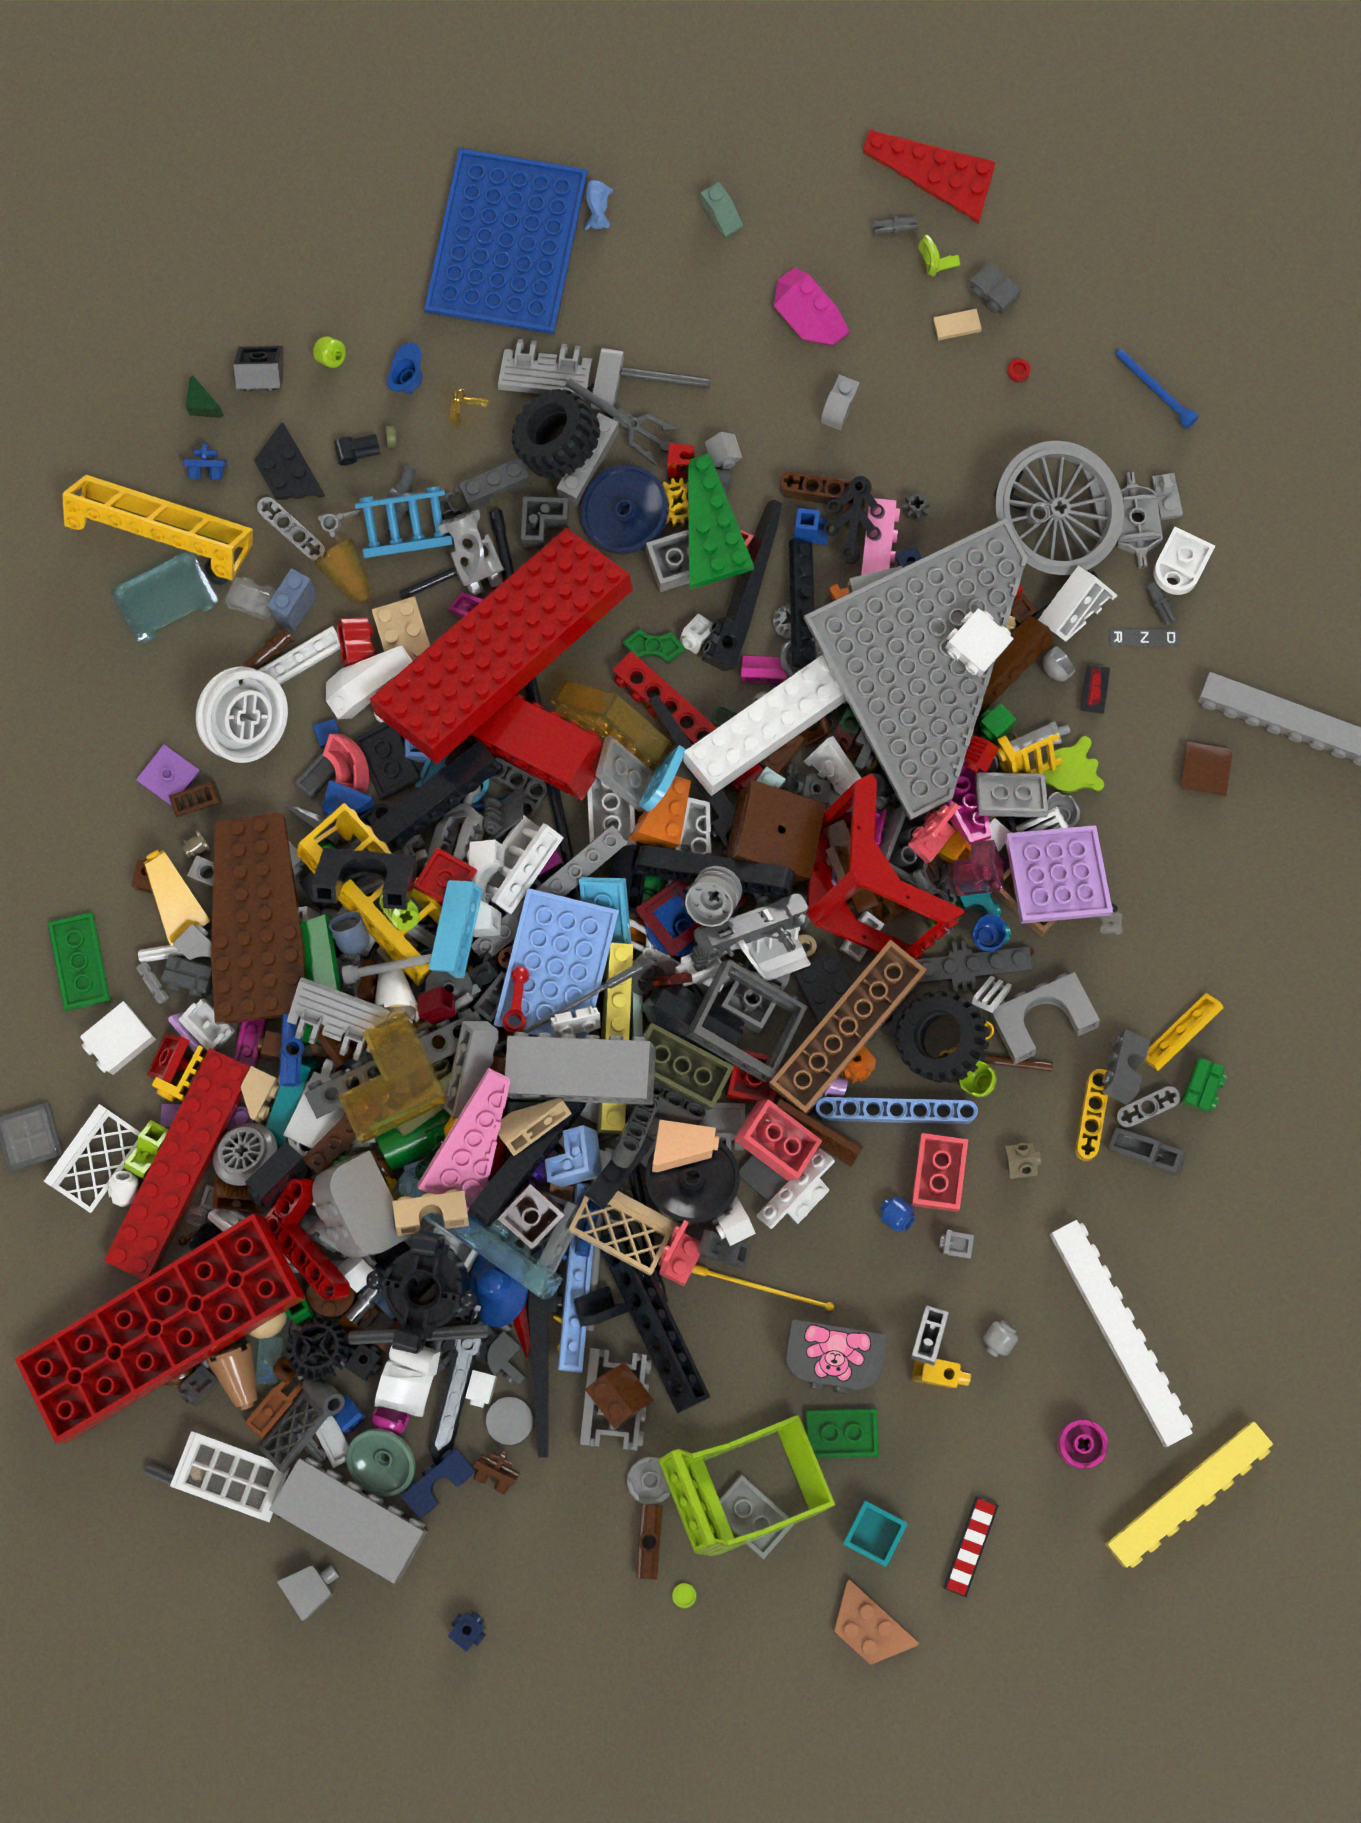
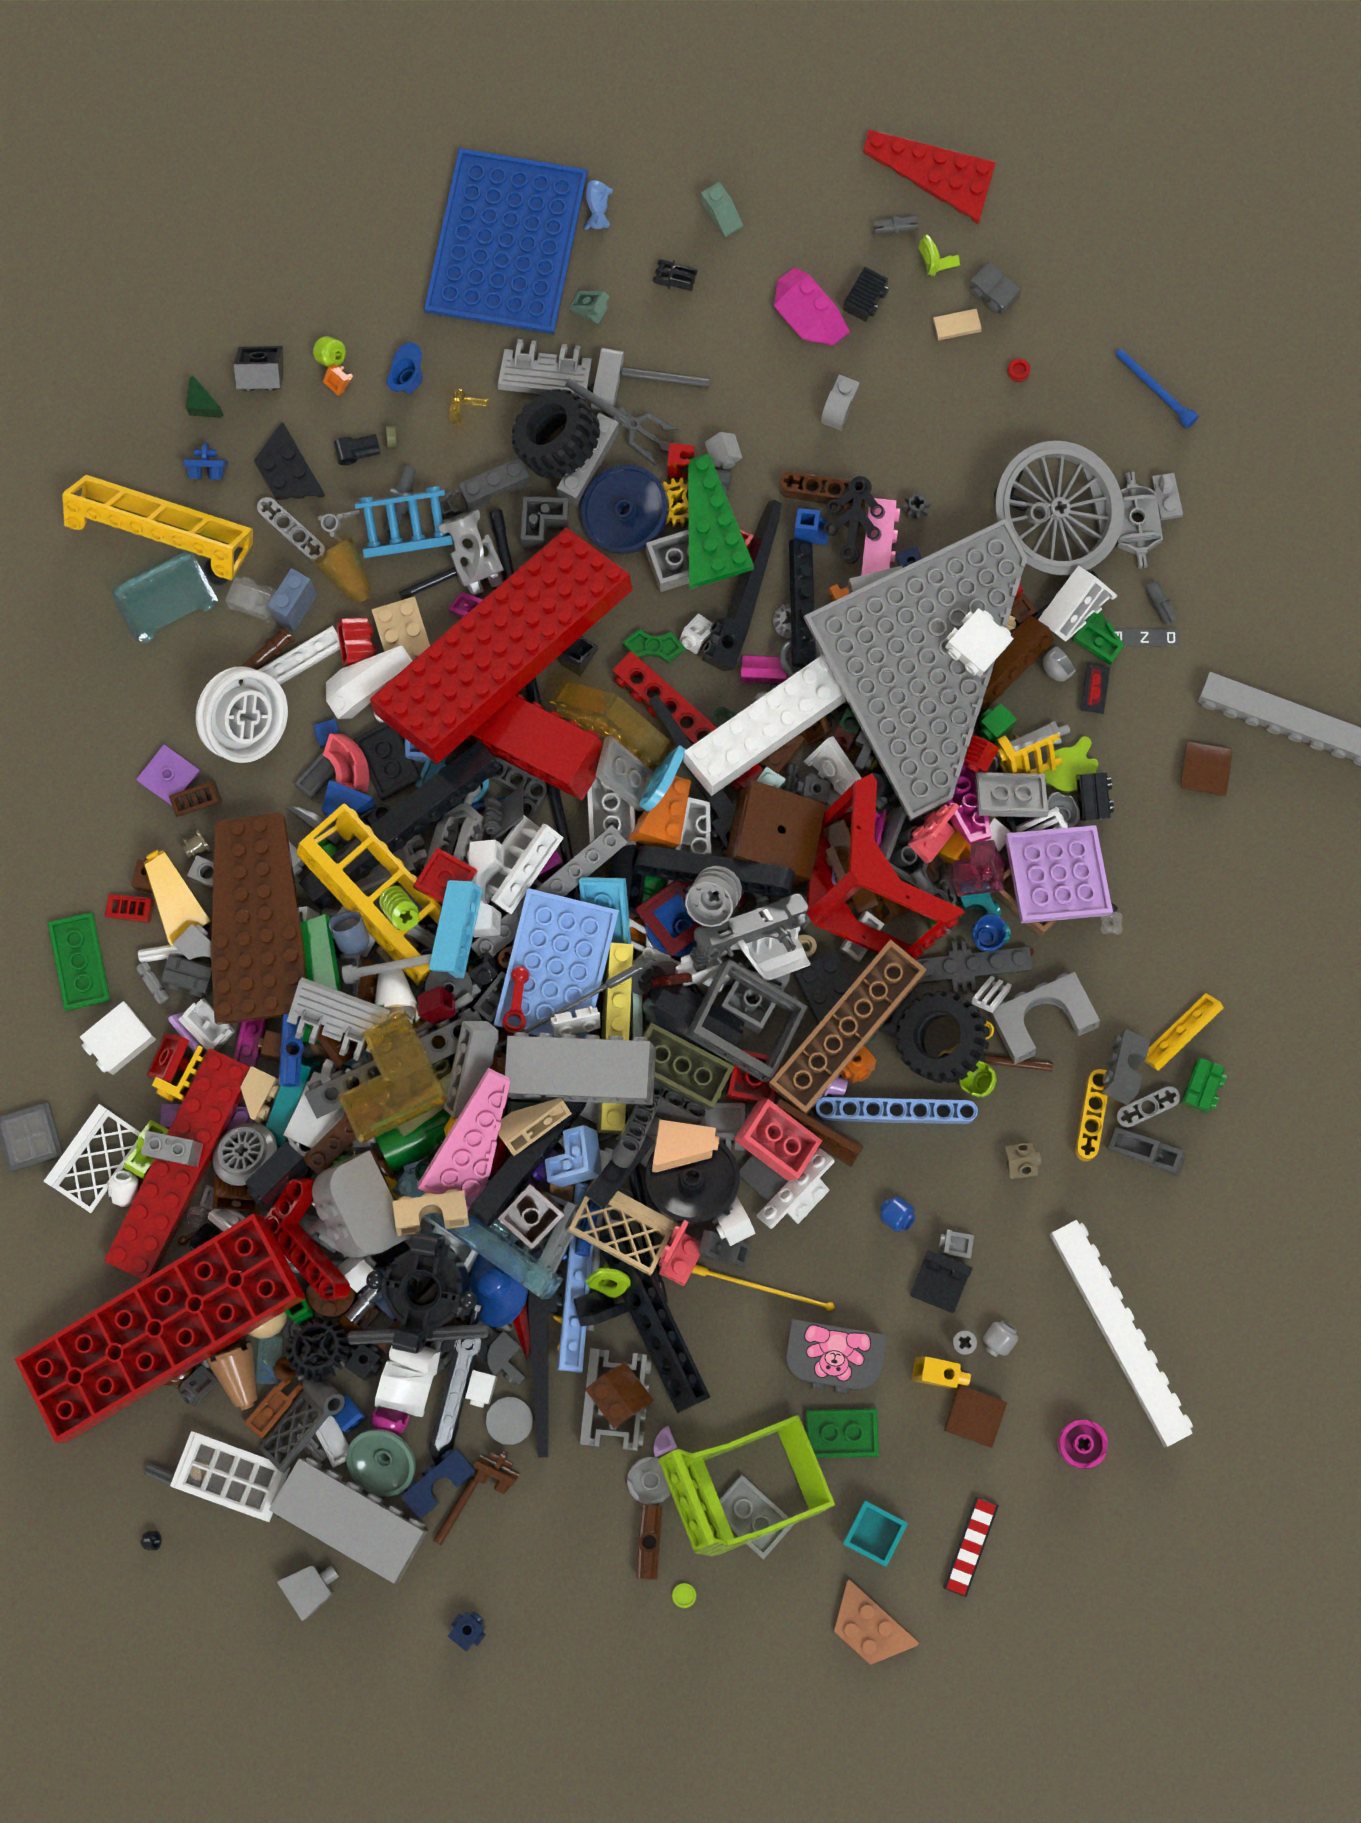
black arch [312,848,417,910] -> none
coral brick [911,1133,968,1212] -> none
slope [911,1305,949,1366] -> none
light yellow brick [1105,1422,1273,1568] -> none
white tile [1153,527,1215,595] -> none
none -> red slope [105,894,154,924]
none -> black hinge [140,1531,161,1551]
none -> light grey window [141,1131,203,1167]
none -> orange tile [323,364,353,396]
none -> reddish brown bar [433,1478,479,1545]
none -> black slope [560,637,598,676]
none -> sand green slope [568,291,610,324]
none -> lime piece [585,1260,631,1298]
none -> black arm [652,260,698,291]
none -> lavender tile [654,1426,677,1457]
none -> black brick [843,266,890,322]
none -> black bracket [910,1250,973,1313]
none -> reddish brown slope [943,1385,1007,1448]
none -> light grey bush [953,1331,977,1355]
none -> green wing [1073,610,1124,665]
none -> black brick [1076,772,1114,821]

